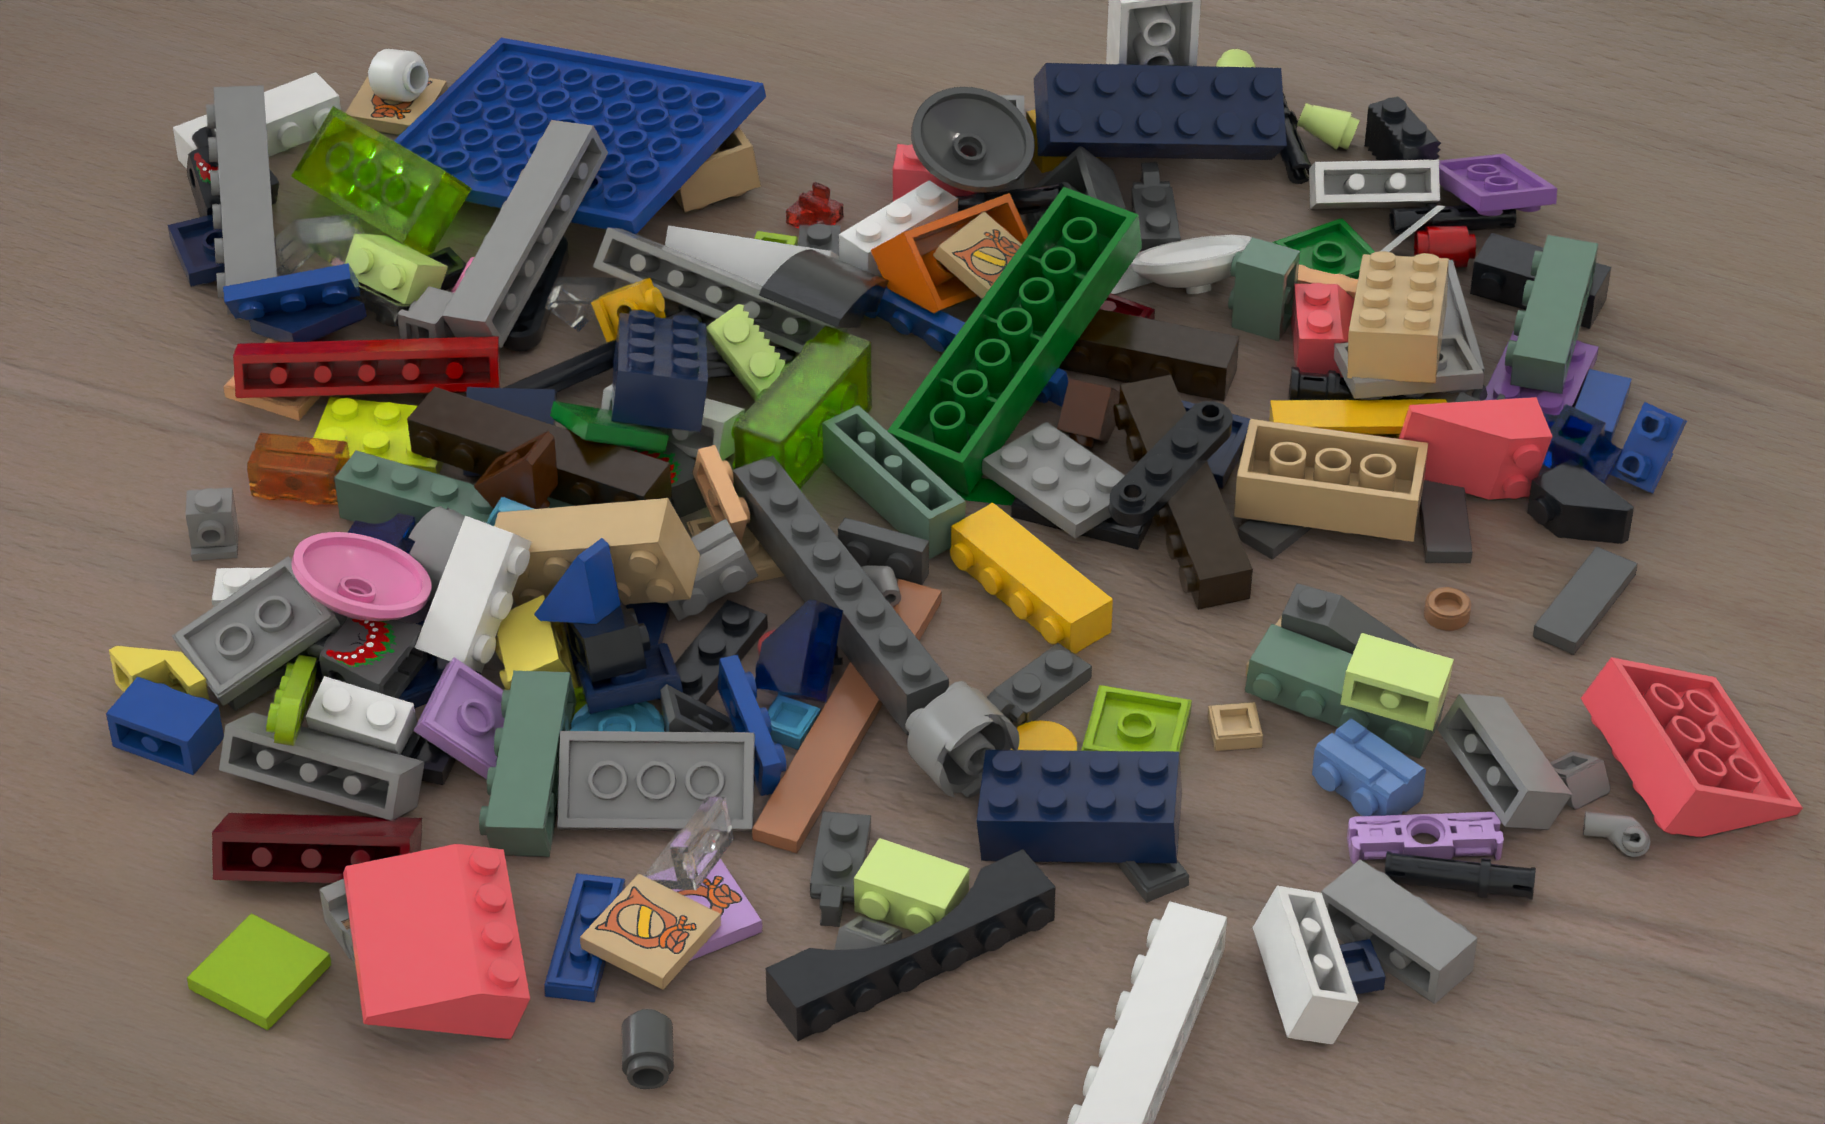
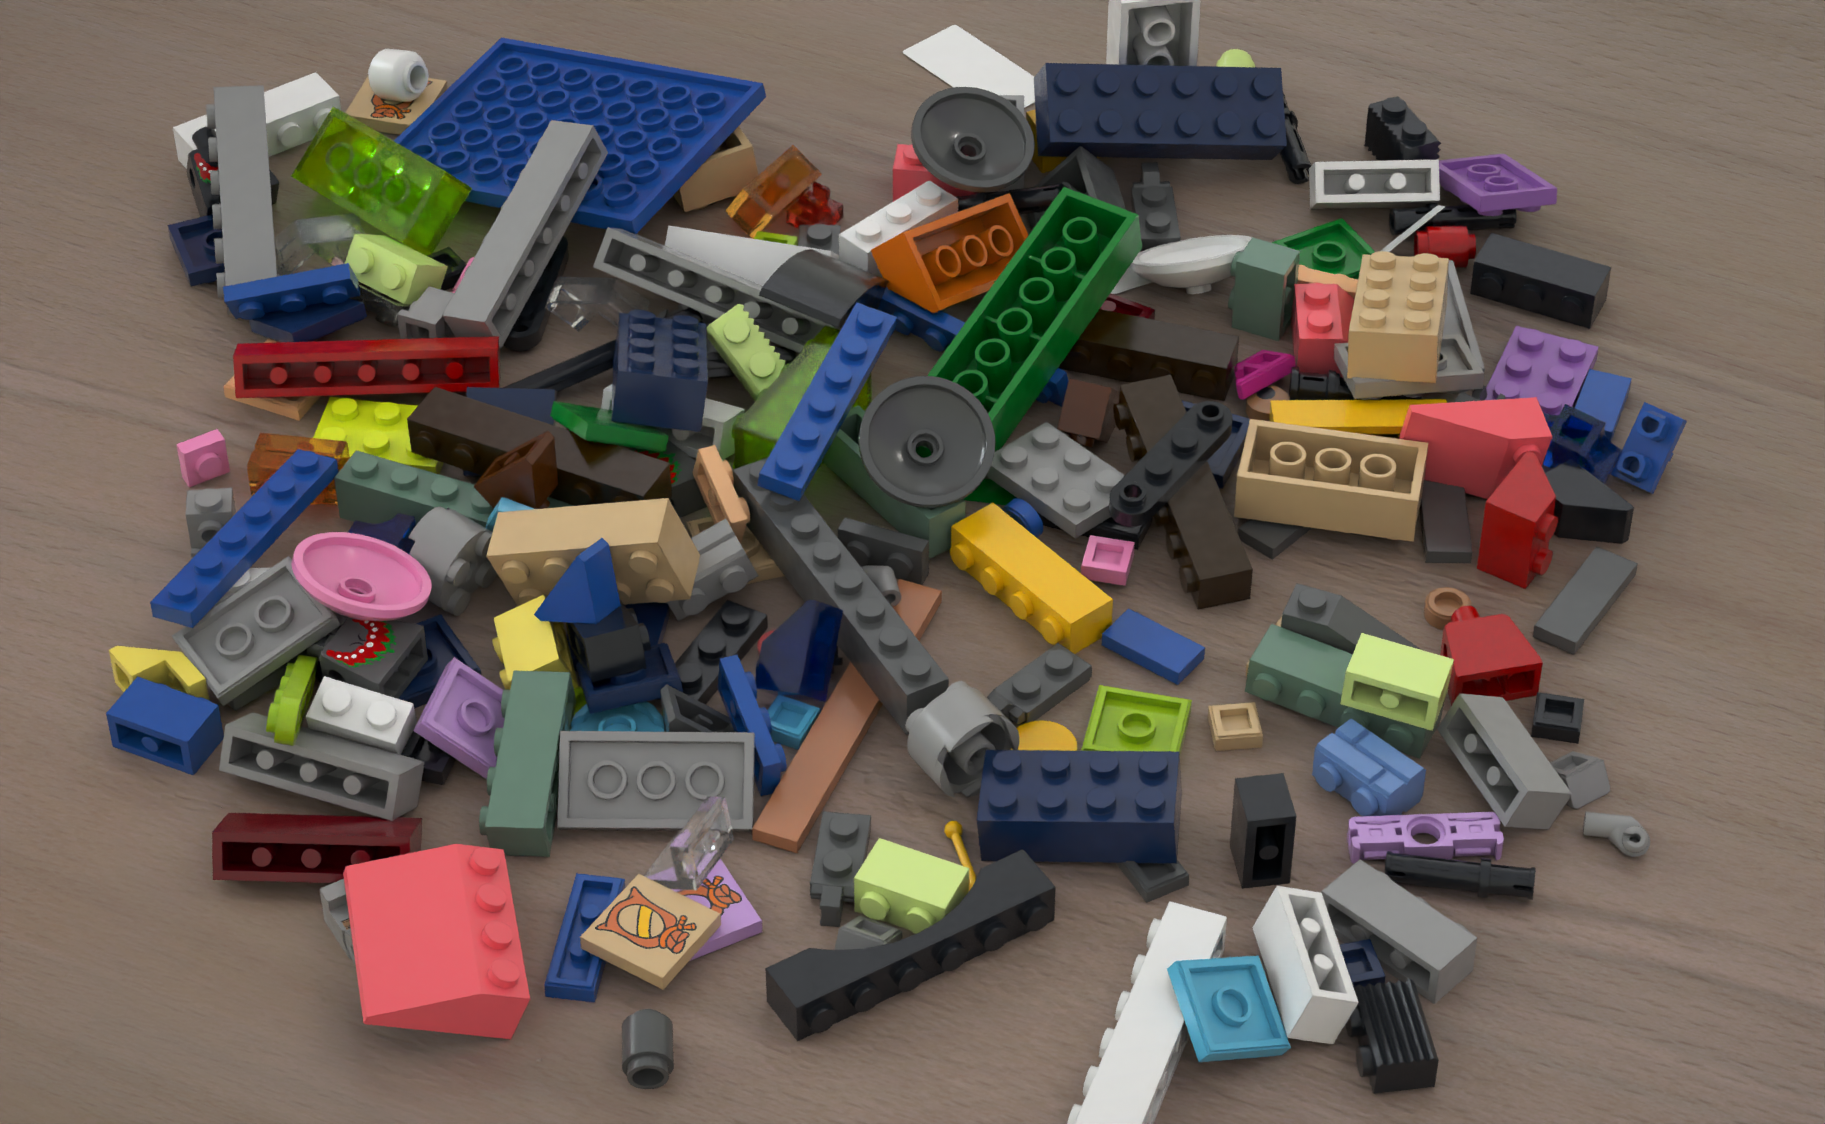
lime tile [187,913,332,1030] -> none
white brick [415,516,532,673] -> none
yellow brick [591,278,666,342] -> none
tan tile [933,212,1022,299] -> none
yellowish green cone [1297,103,1360,150] -> none
sand green brick [1505,235,1598,394] -> none
coral slope [1580,657,1803,837] -> none
none -> blue plate [150,449,339,628]
none -> bright pink plate [176,429,230,487]
none -> clear orange brick [725,145,822,239]
none -> blue plate [757,302,897,501]
none -> dark grey dish [859,376,995,508]
none -> white sticker [903,25,1035,108]
none -> yellow hinge [944,821,976,891]
none -> blue tile [1002,498,1043,538]
none -> bright pink plate [1081,535,1135,586]
none -> blue tile [1101,608,1205,685]
none -> medium azure tile [1167,955,1291,1062]
none -> black brick [1230,773,1297,889]
none -> dark pink tile [1234,350,1296,400]
none -> medium nougat tile [1246,385,1290,421]
none -> black brick [1345,979,1439,1094]
none -> red torso [1440,606,1543,706]
none -> red slope [1477,451,1558,589]
none -> black tile [1531,692,1584,744]

